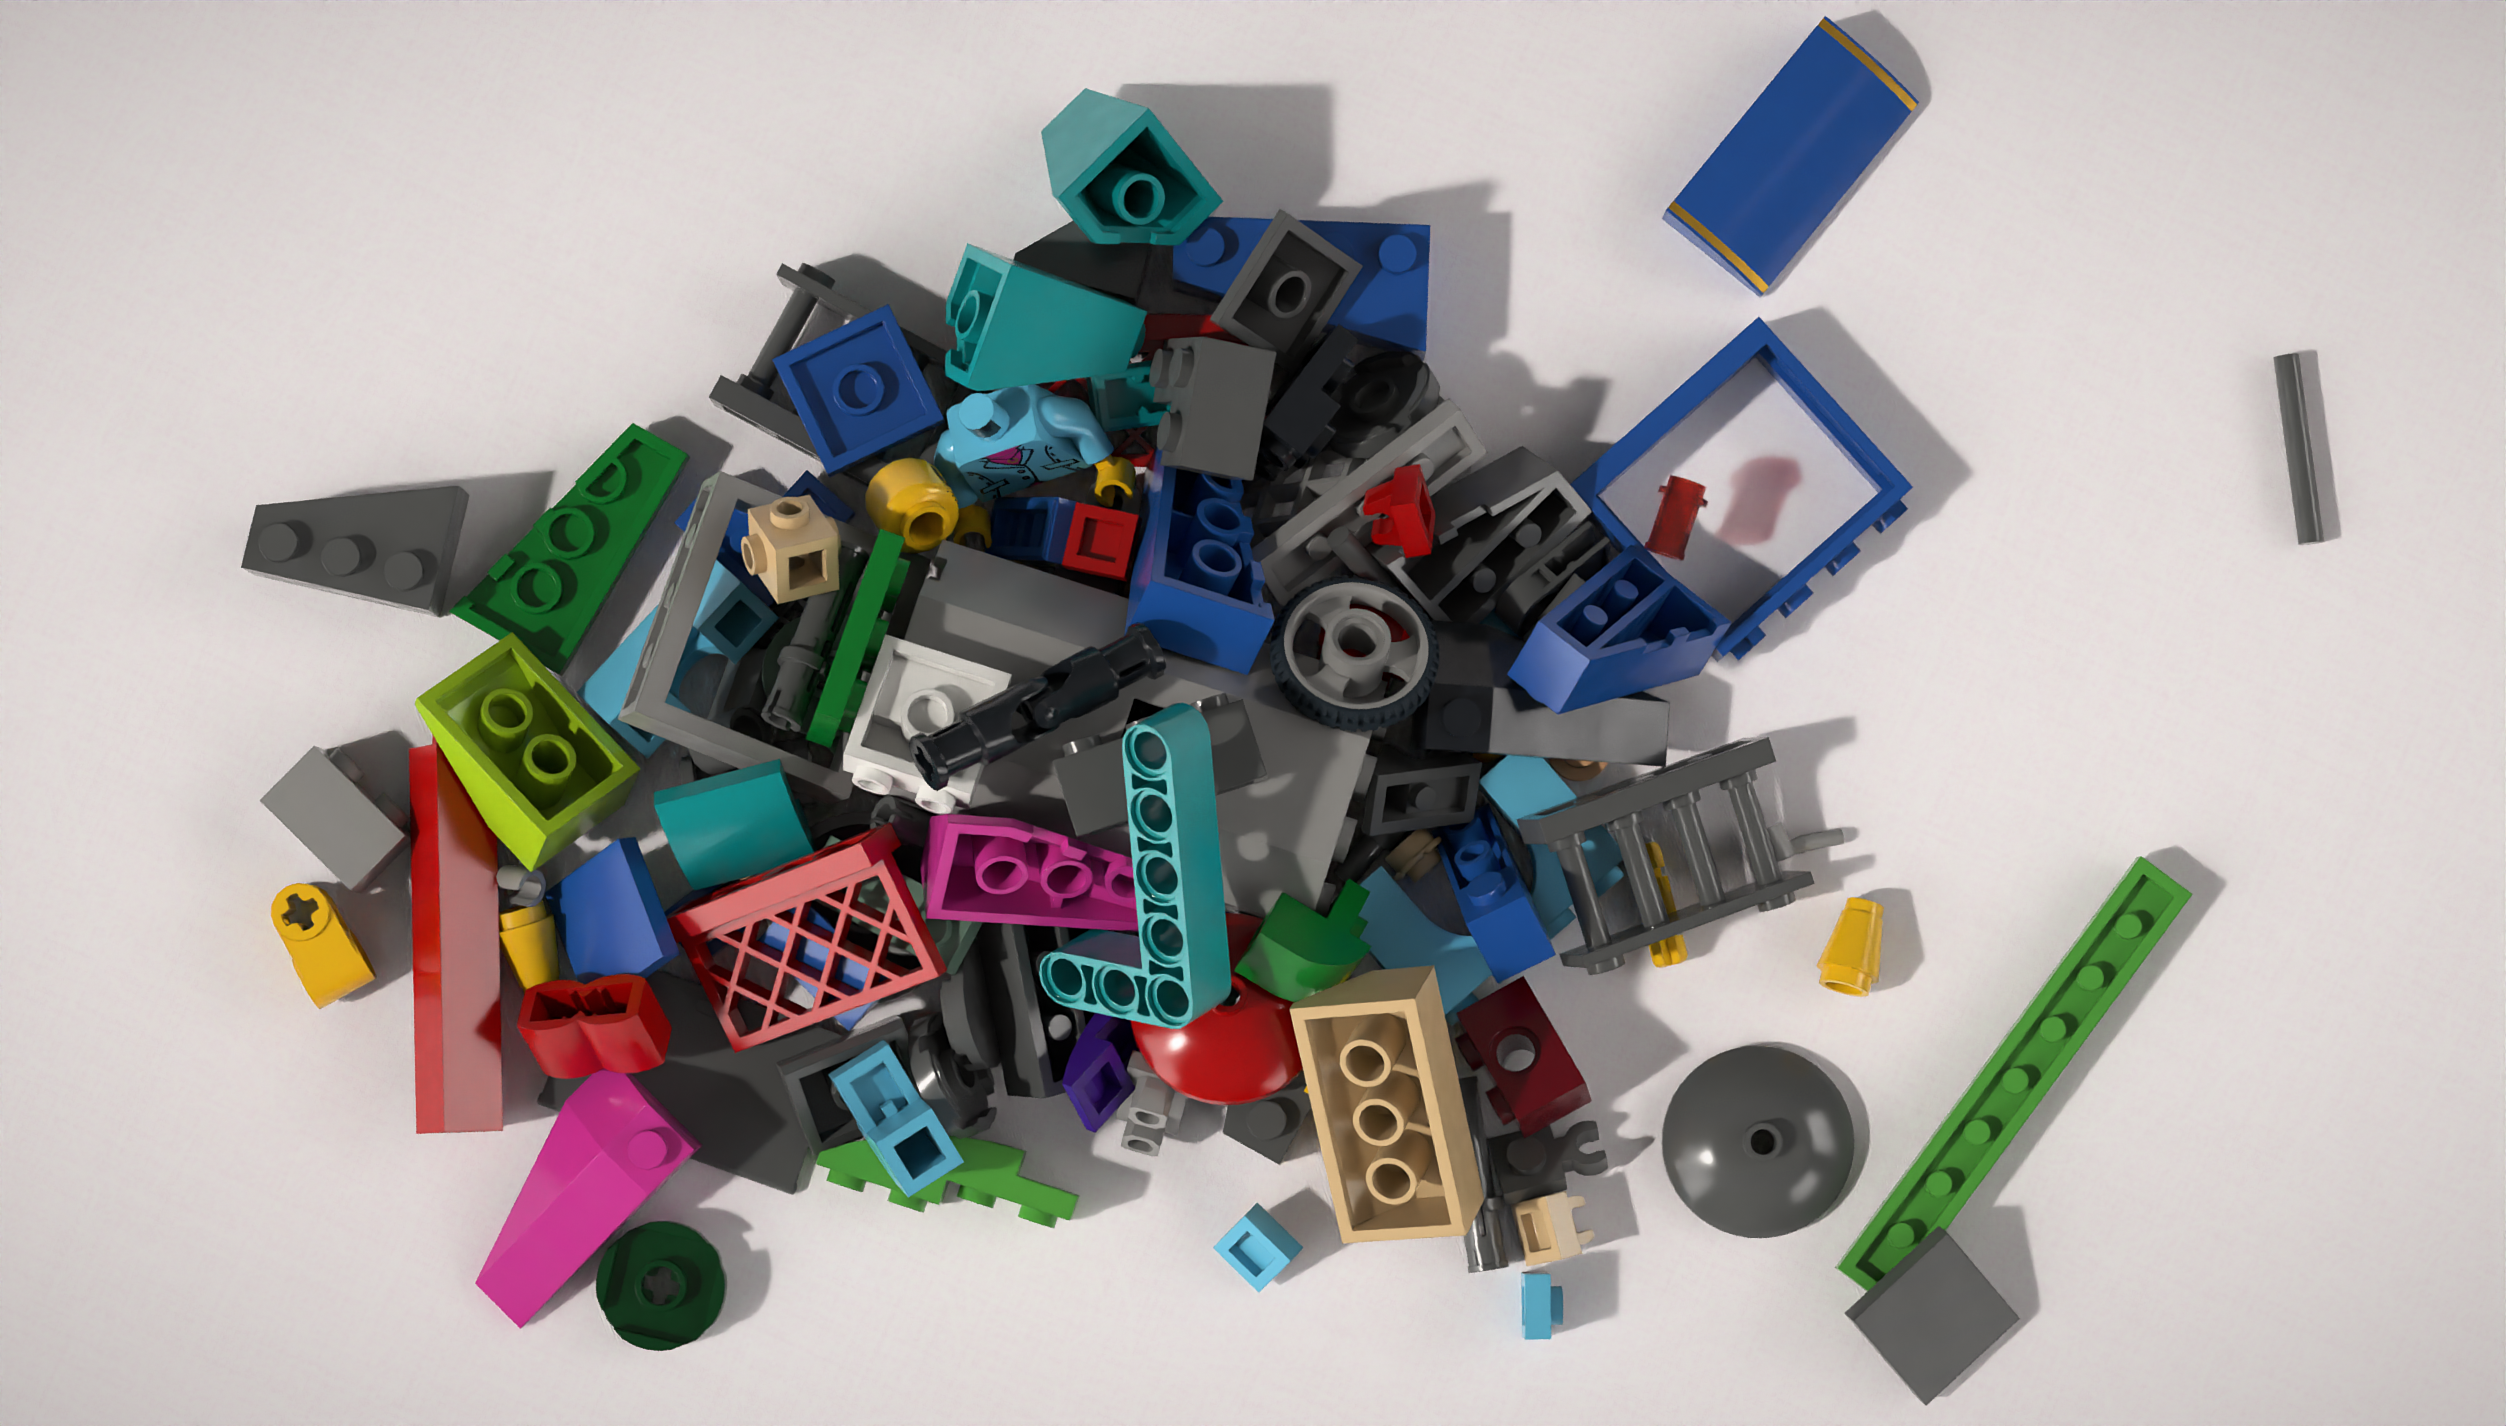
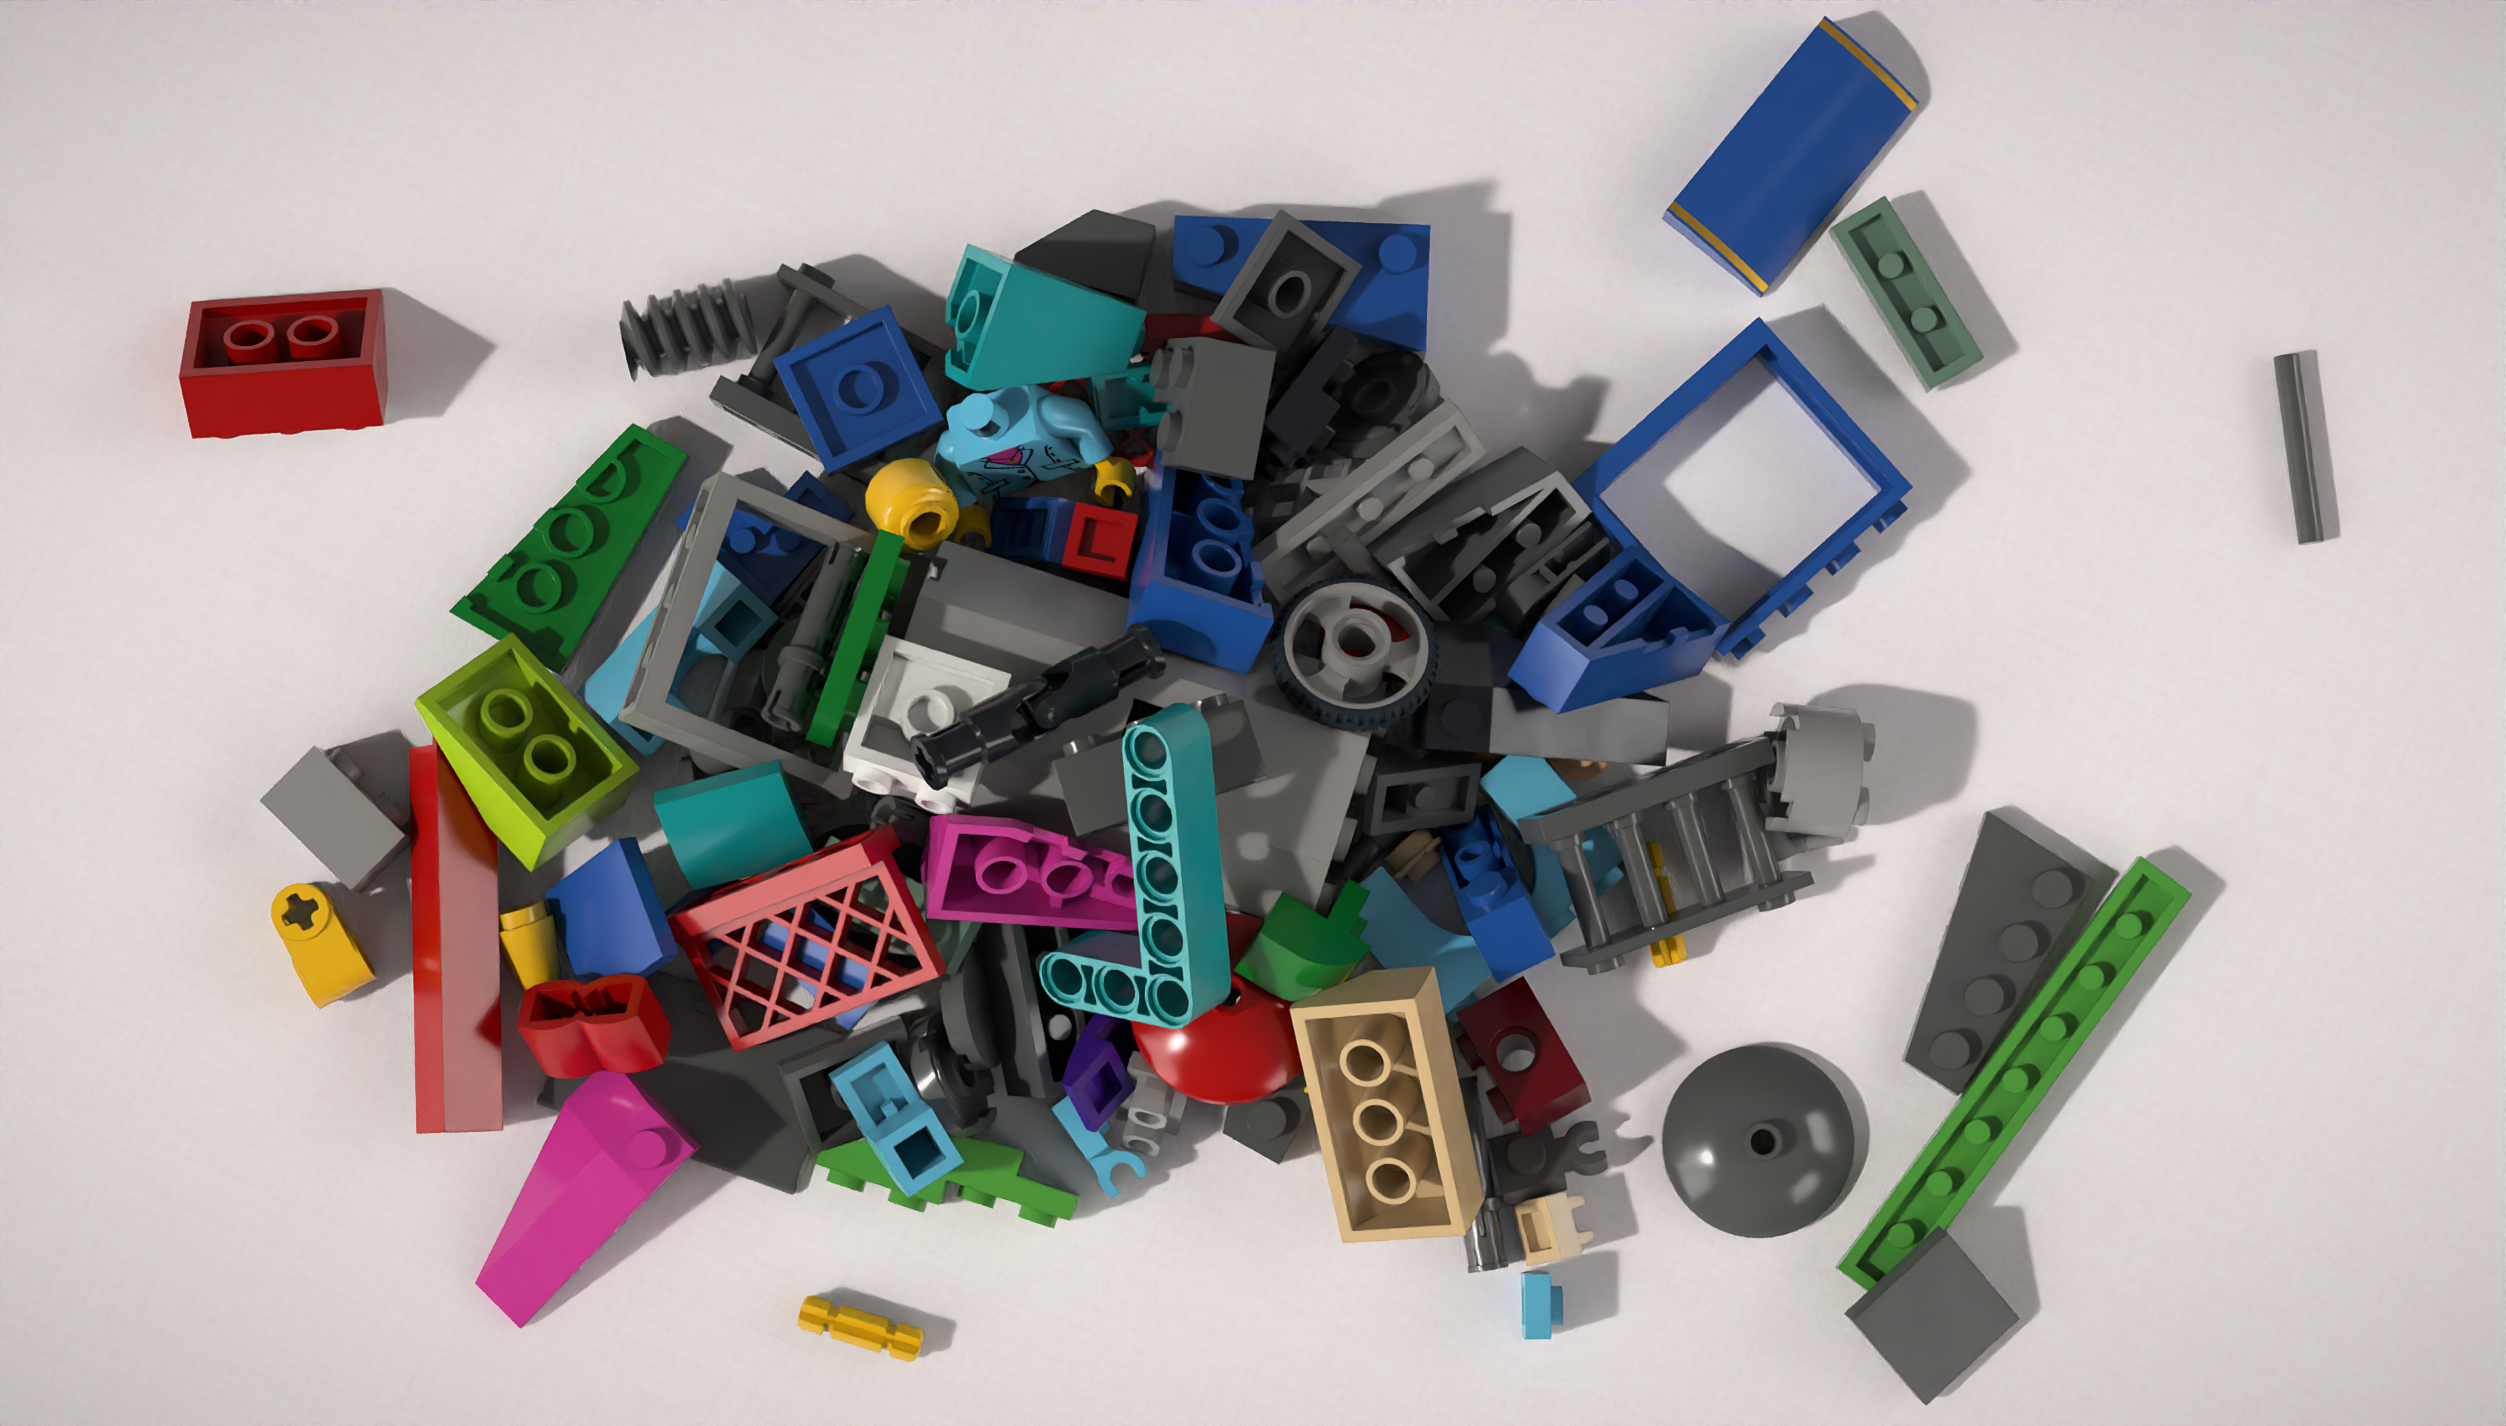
dark grey wedge [241,486,470,618] -> none
light grey hand [496,861,546,907] -> none
dark green plate [596,1221,727,1351] -> none
tan brick [741,495,841,604] -> none
teal slope [1041,88,1224,246] -> none
medium azure plate [1213,1203,1304,1292] -> none
red tile [1363,464,1436,558] -> none
clear red pin [1644,475,1708,561] -> none
yellow cone [1816,897,1884,997] -> none
none -> red slope [179,289,388,439]
none -> dark grey piece [619,278,758,382]
none -> yellow axle [798,1295,924,1362]
none -> medium azure plate [1051,1096,1147,1198]
none -> light grey brick [1757,702,1876,838]
none -> sand green plate [1828,196,1984,393]
none -> dark grey wing [1901,811,2095,1096]

